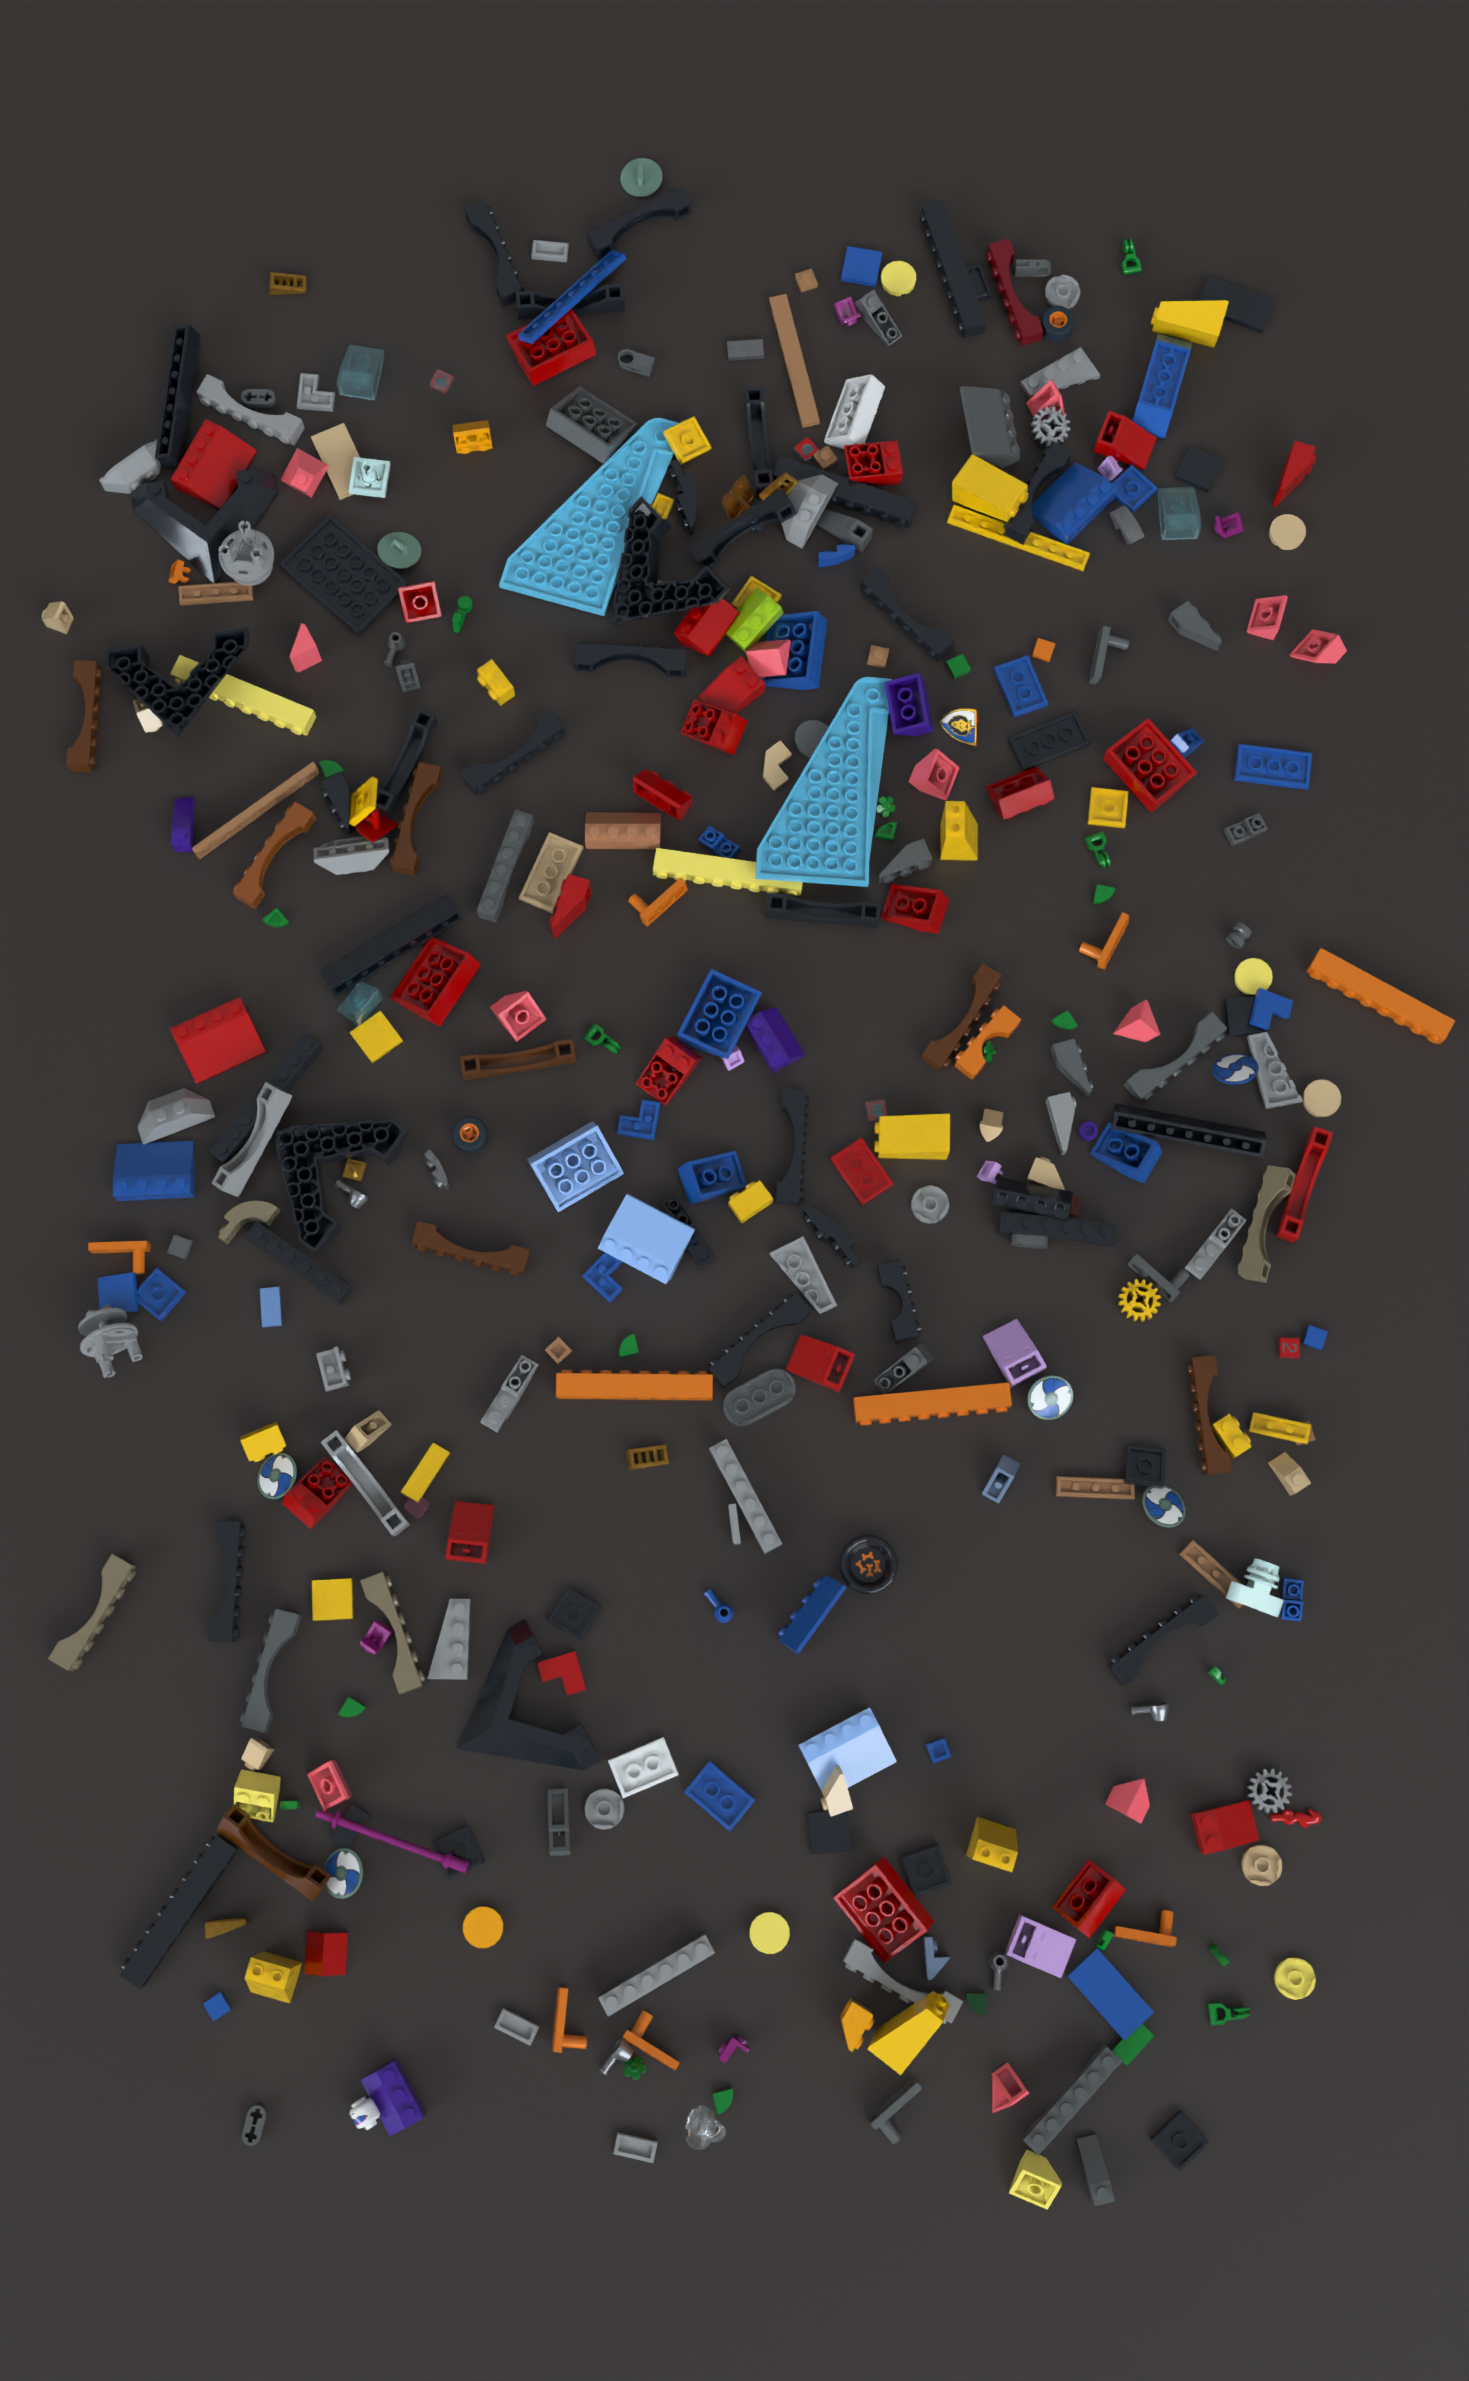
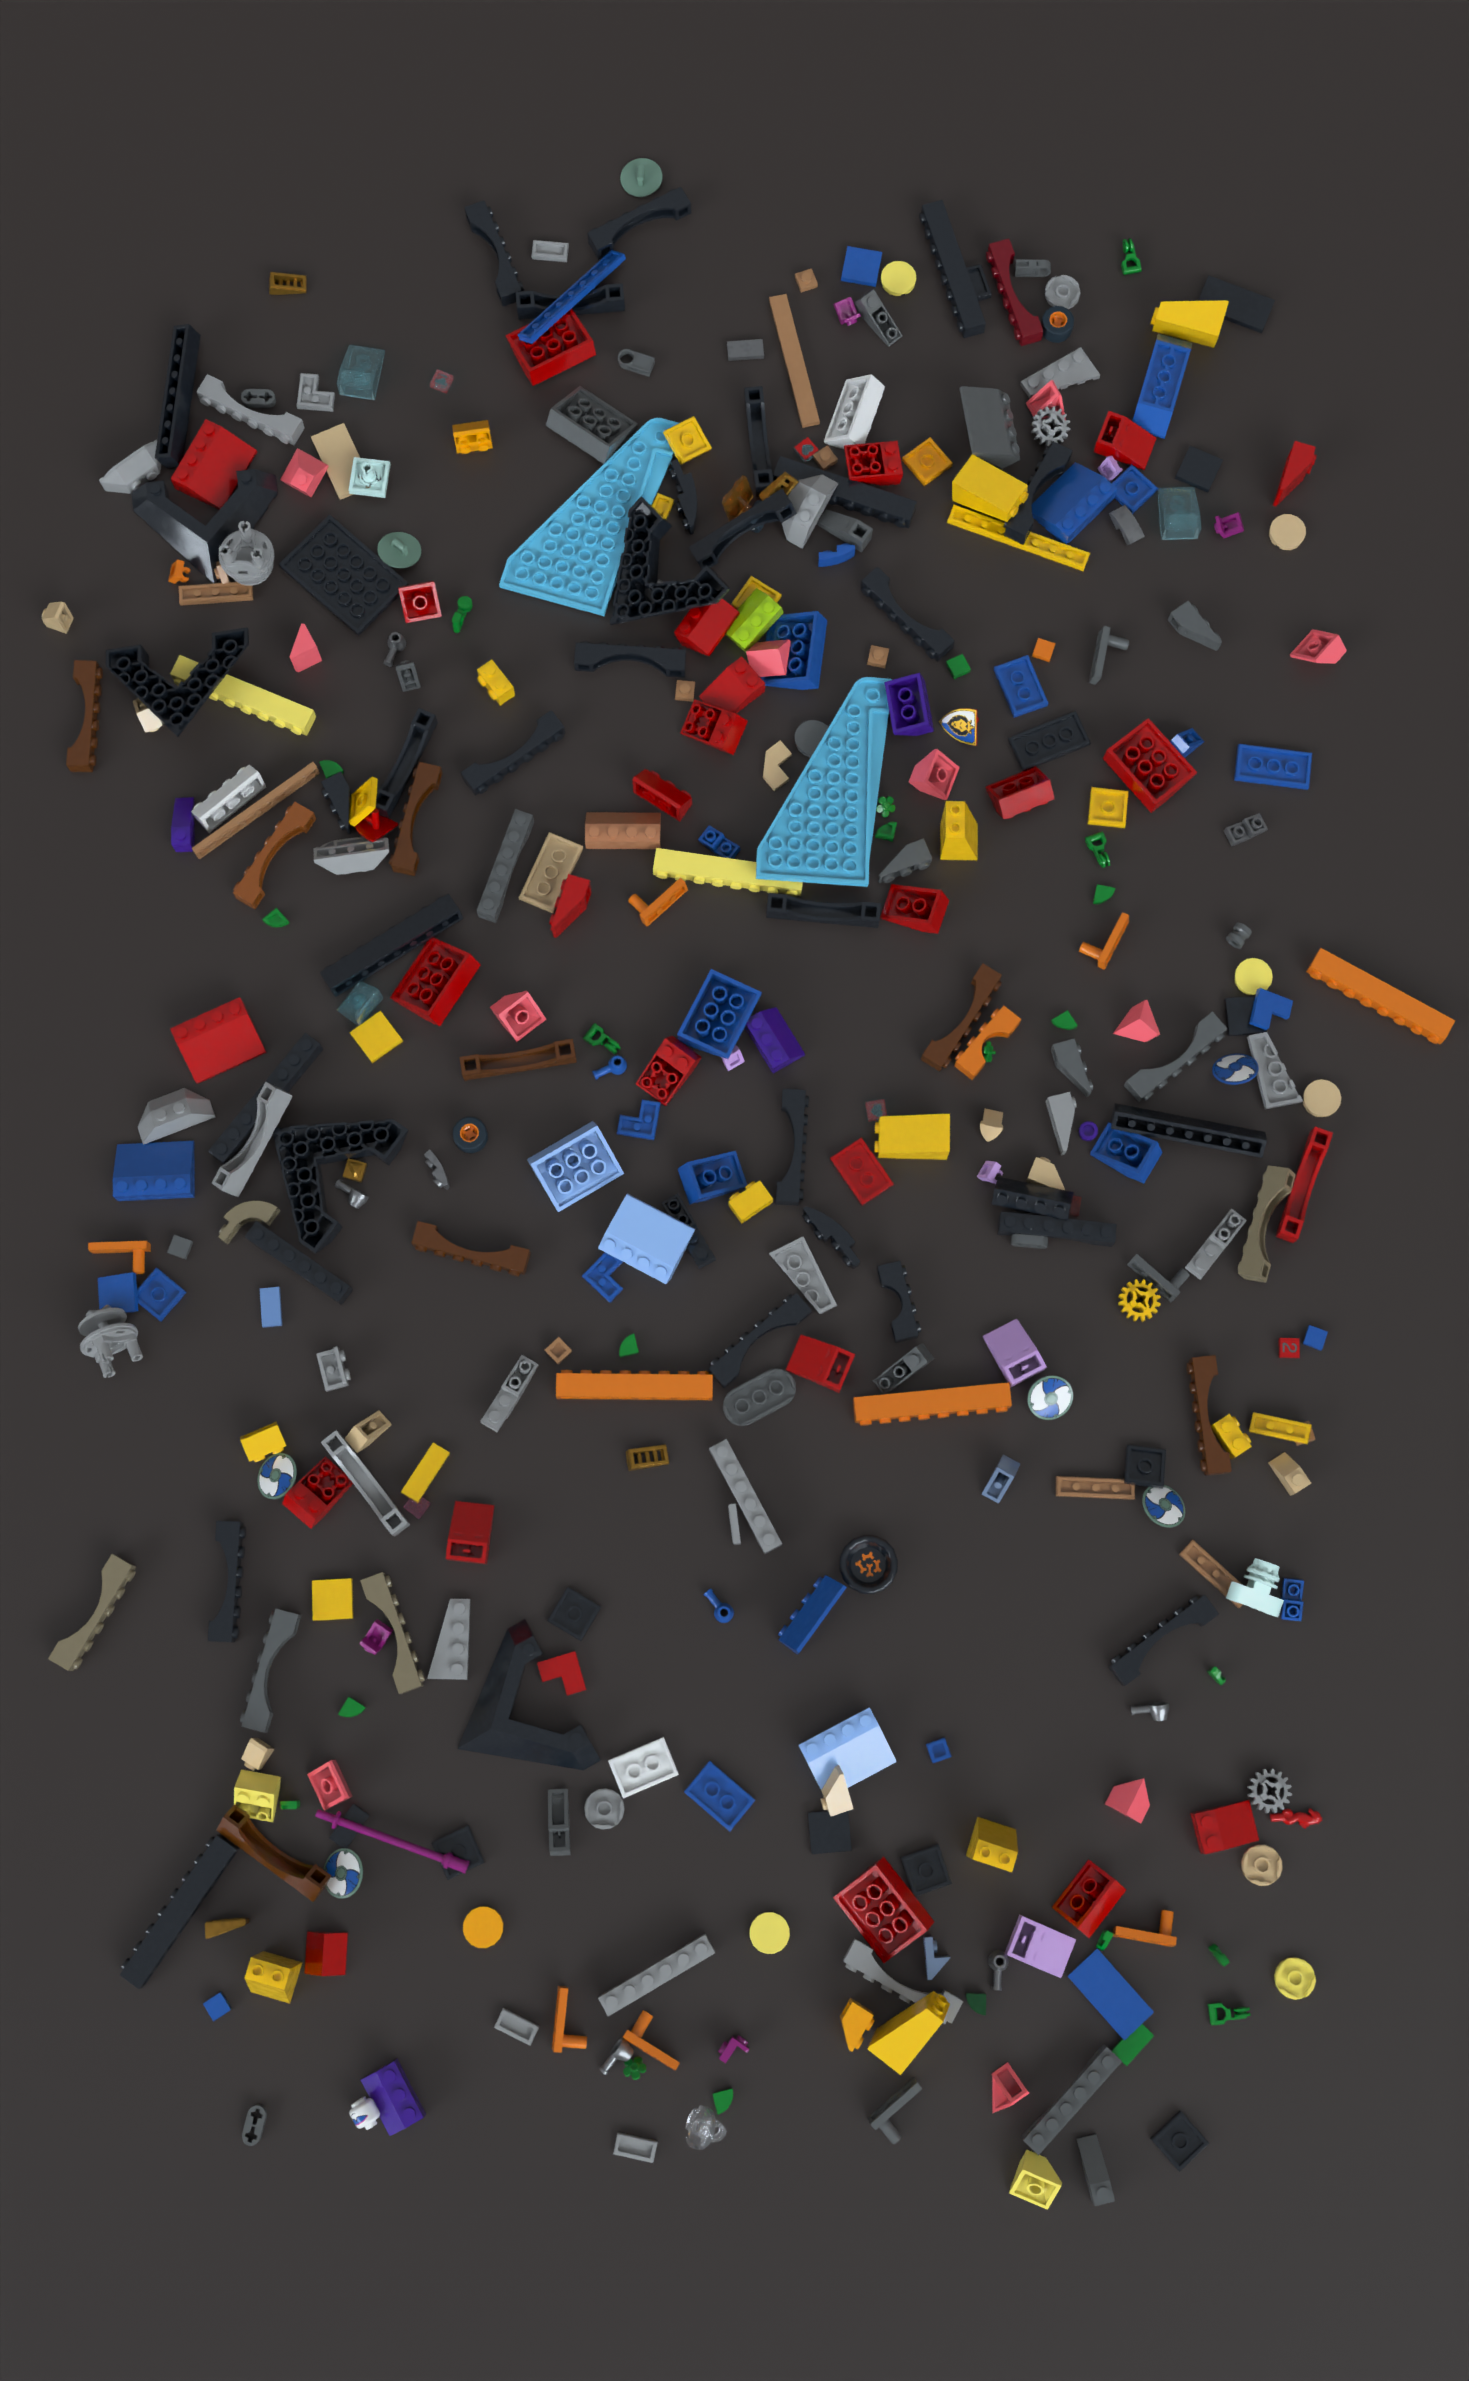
light grey tile [911,1185,949,1224] -> none
coral slope [1246,595,1288,640] -> none
none -> white slope [191,765,266,833]
none -> plate [214,561,229,584]
none -> blue bar [592,1055,627,1080]
none -> medium nougat plate [675,680,695,702]
none -> light orange tile [902,437,953,486]

